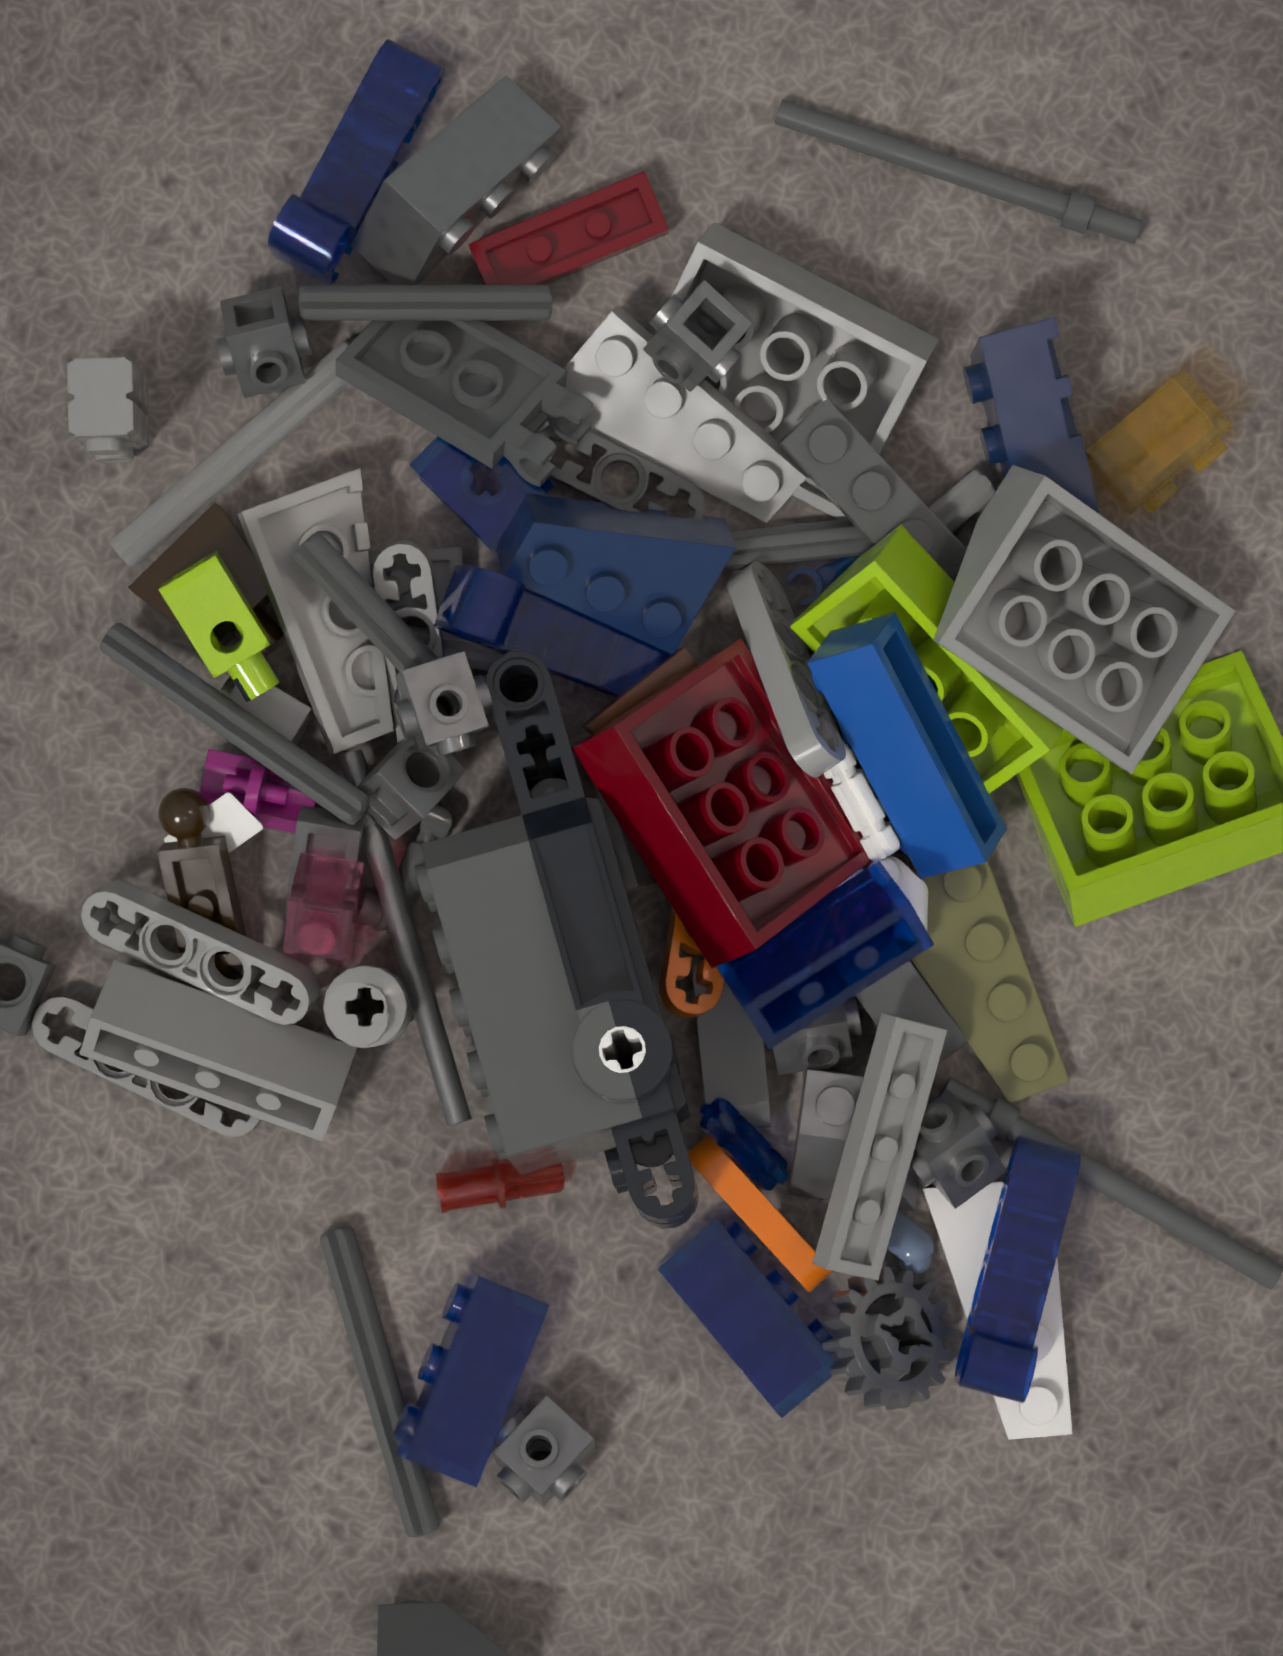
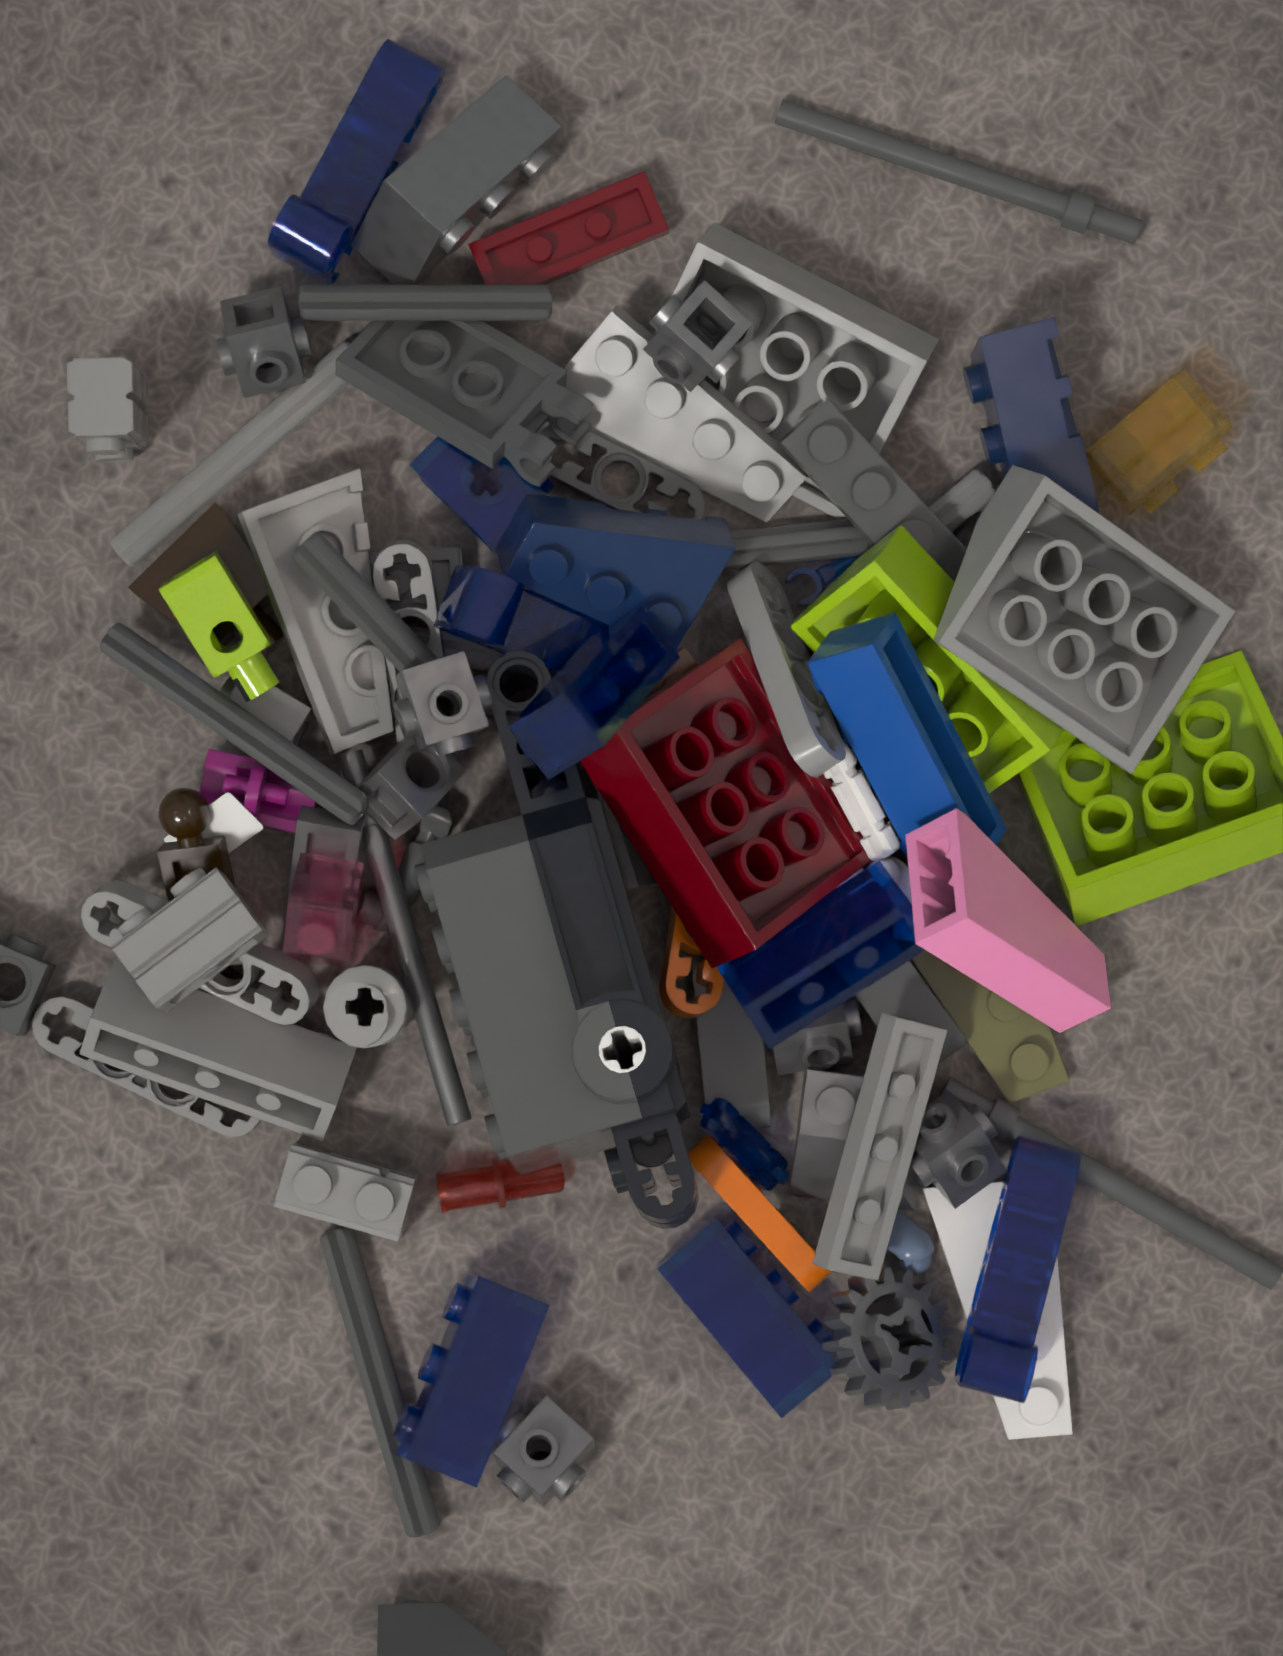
none -> light grey brick [111,868,269,1013]
none -> light grey brick [273,1142,419,1242]
none -> clear blue brick [508,606,680,780]
none -> bright pink slope [905,808,1111,1033]

